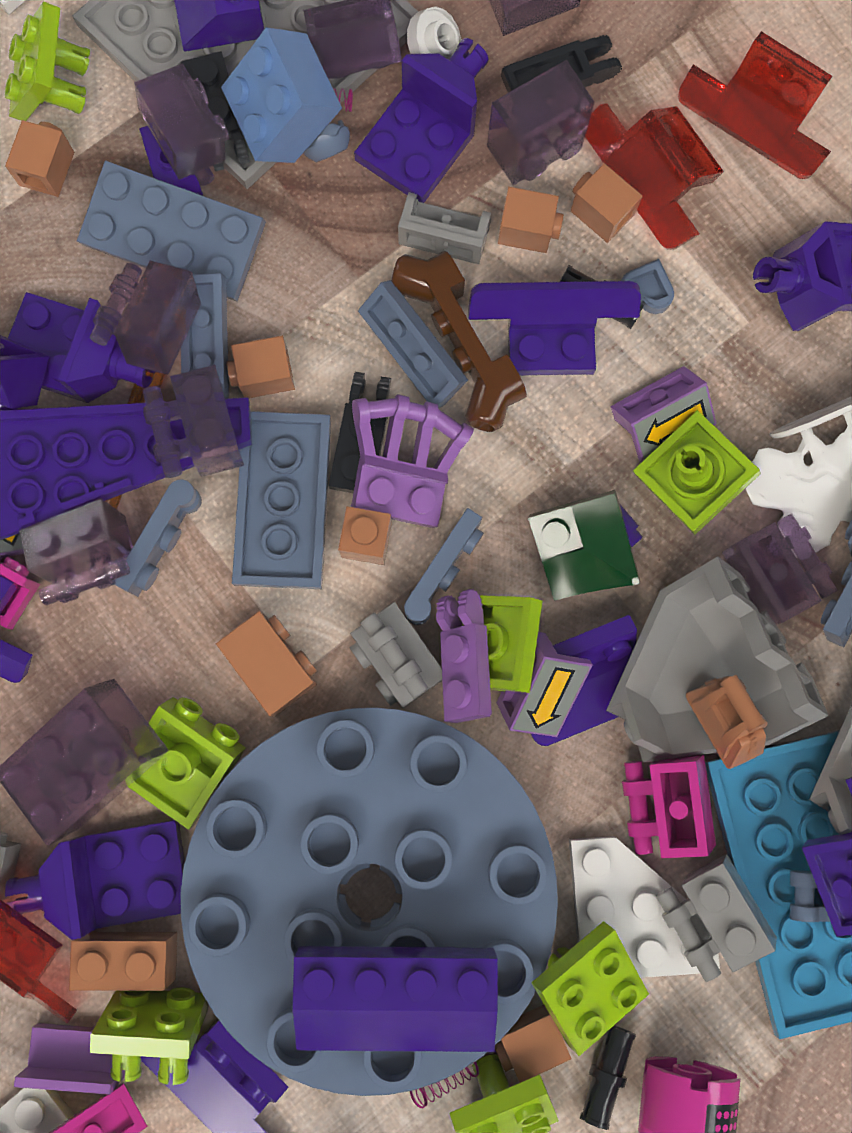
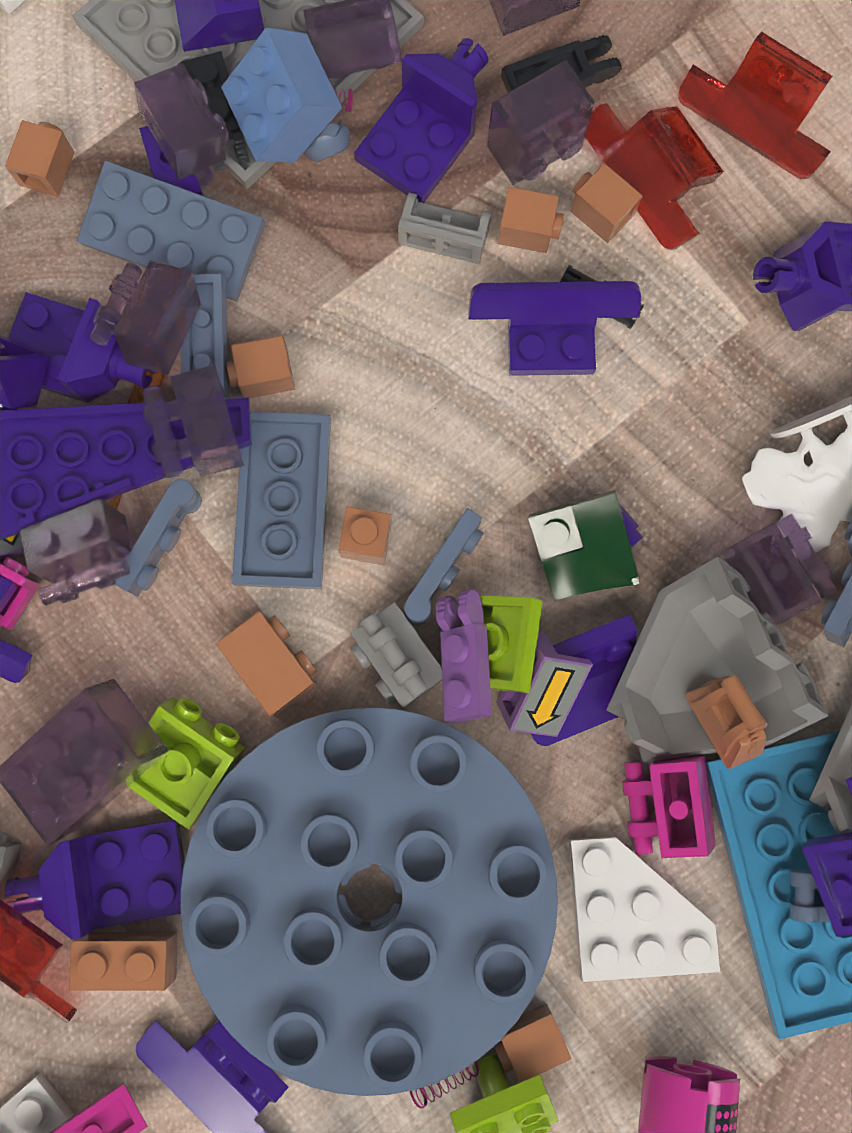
lime plate [5,1,90,121] -> none
medium lavender panel [14,1023,125,1095] -> none
lime plate [90,987,208,1085] -> none
dark purple slope [293,946,498,1052] -> none
black hinge [329,371,391,493] -> none
medium lavender plate [351,394,474,528] -> none
sand blue plate [358,280,468,408] -> none
reddish brown plate [391,251,527,432] -> none
white plate [407,6,462,59] -> none
lime plate [531,921,649,1056] -> none
black pin [580,1025,636,1130] -> none
panel [610,366,717,462] -> none
sand blue tile [621,259,674,314] -> none
lime plate [633,410,761,535] -> none
light grey brick [656,854,777,982] -> none

